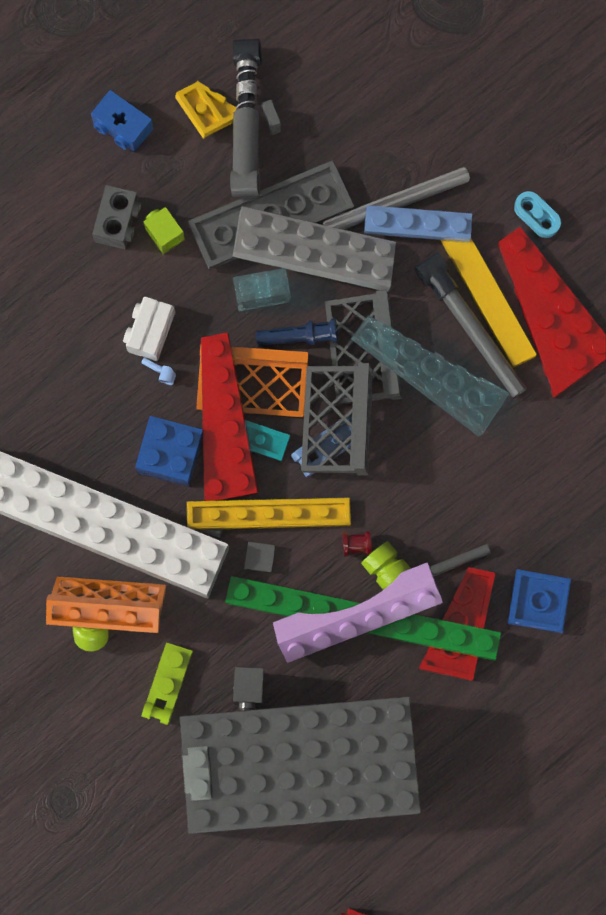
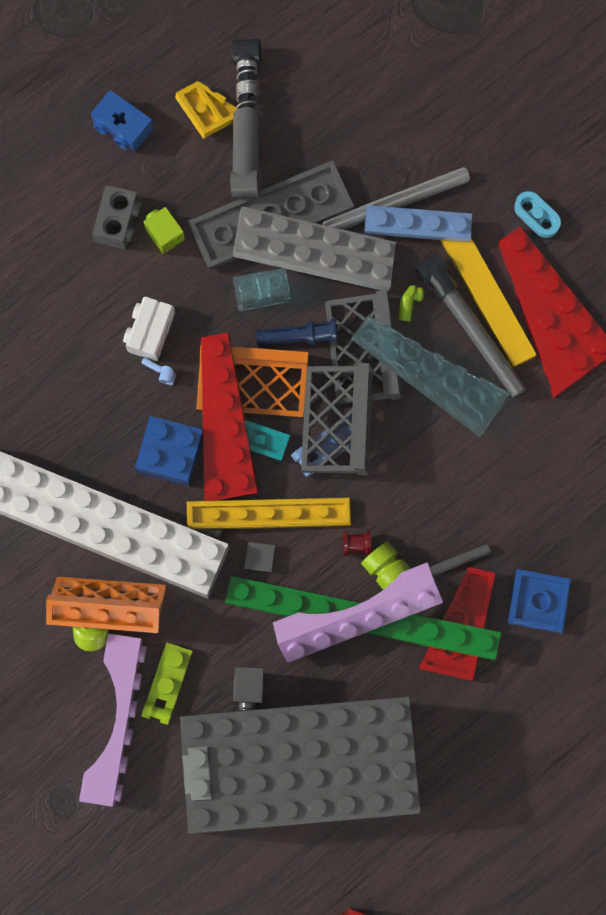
dark grey tile [262,100,281,135] -> none
none -> lavender arch [79,634,147,807]
none -> lime arm [398,285,424,321]

